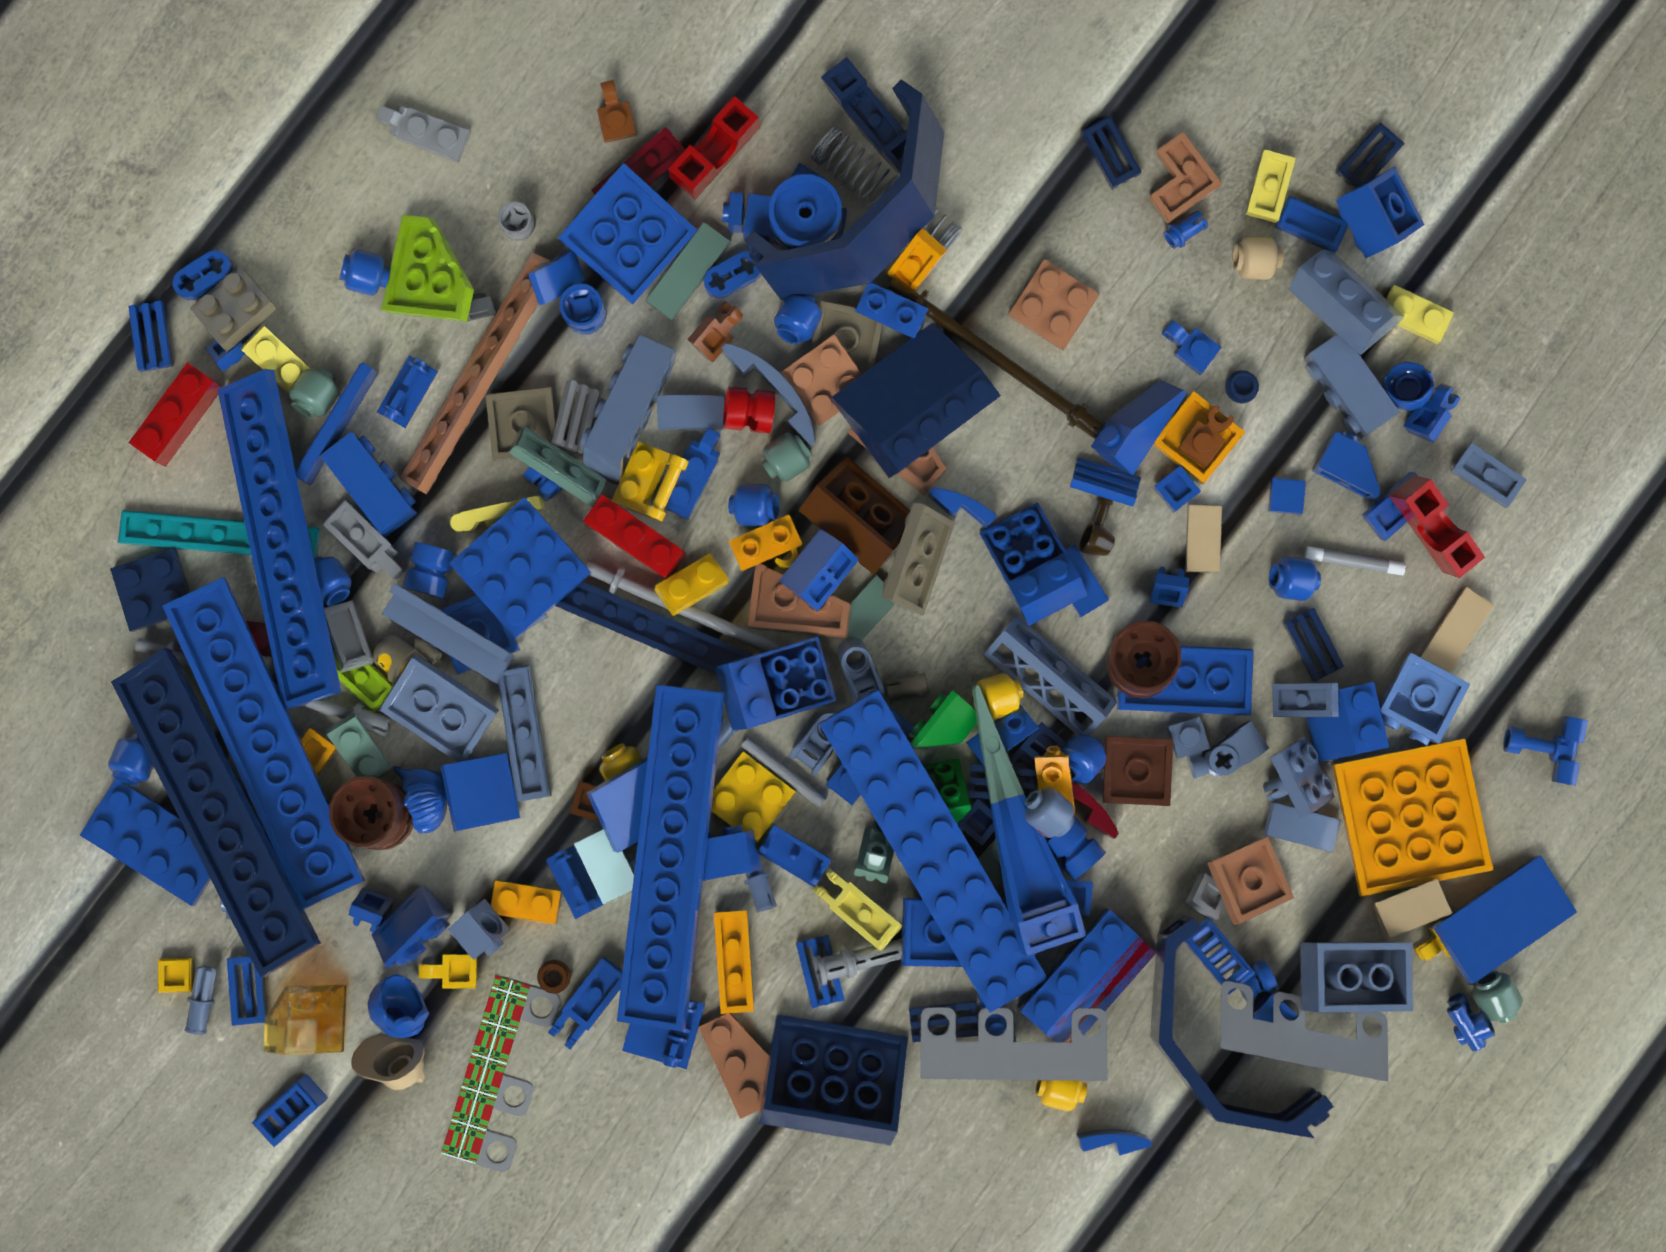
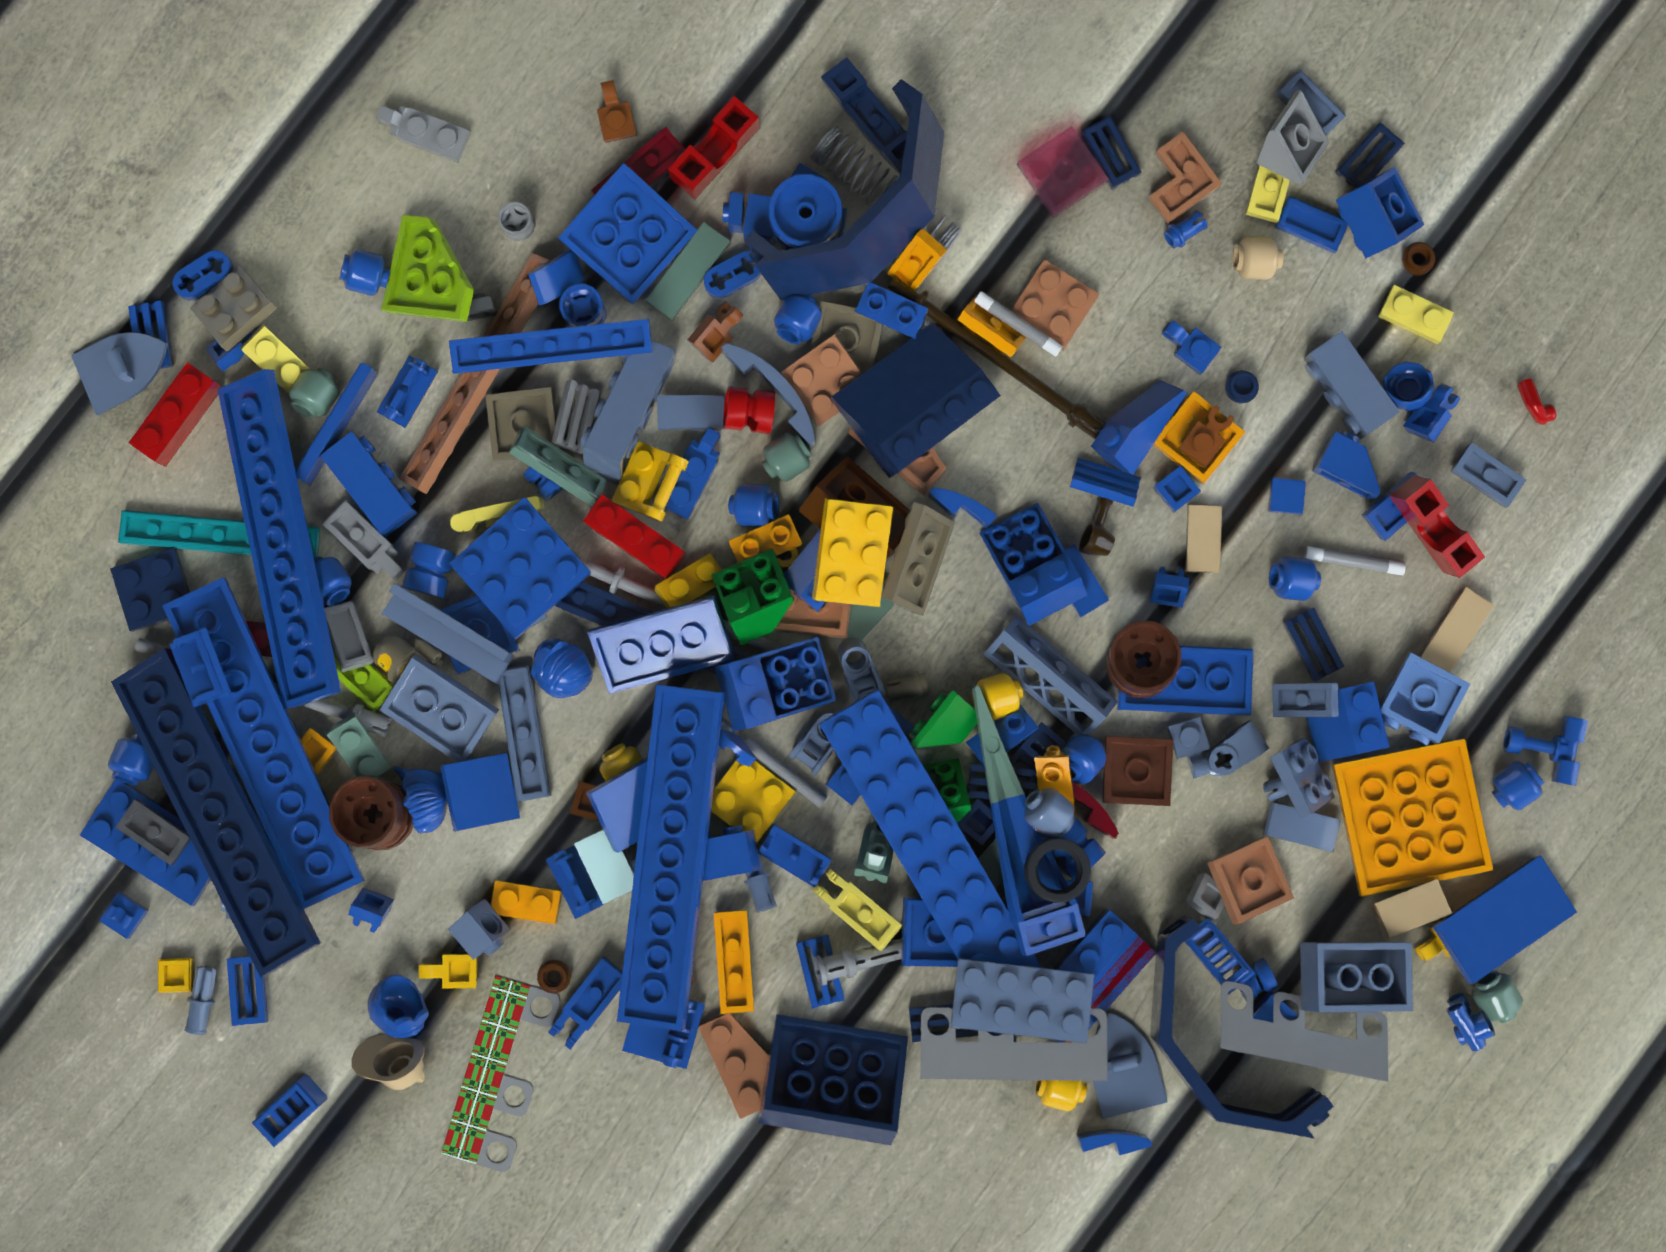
clear yellow slope [264,984,347,1055] -> none
blue slope [372,886,453,968] -> none
sand blue slope [1288,250,1405,355] -> none
none -> sand blue shield [71,332,168,415]
none -> blue tile [99,892,149,939]
none -> flat silver plate [115,799,191,865]
none -> blue hinge [169,627,230,708]
none -> blue plate [449,319,653,374]
none -> blue hair [531,638,593,698]
none -> tile [588,595,735,694]
none -> green slope [711,548,794,646]
none -> blue tile [719,729,757,767]
none -> yellow plate [812,498,893,607]
none -> sand blue plate [951,958,1094,1043]
none -> light orange plate [957,296,1027,357]
none -> light grey bar [974,291,1063,357]
none -> clear pink plate [1017,126,1109,218]
none -> black tyre [1024,837,1091,903]
none -> sand blue shield [1093,1012,1168,1119]
none -> light grey slope [1256,90,1329,184]
none -> sand blue tile [1275,69,1346,136]
none -> reddish brown plate [1401,242,1435,275]
none -> blue head [1492,761,1544,810]
none -> red arm [1517,379,1557,425]

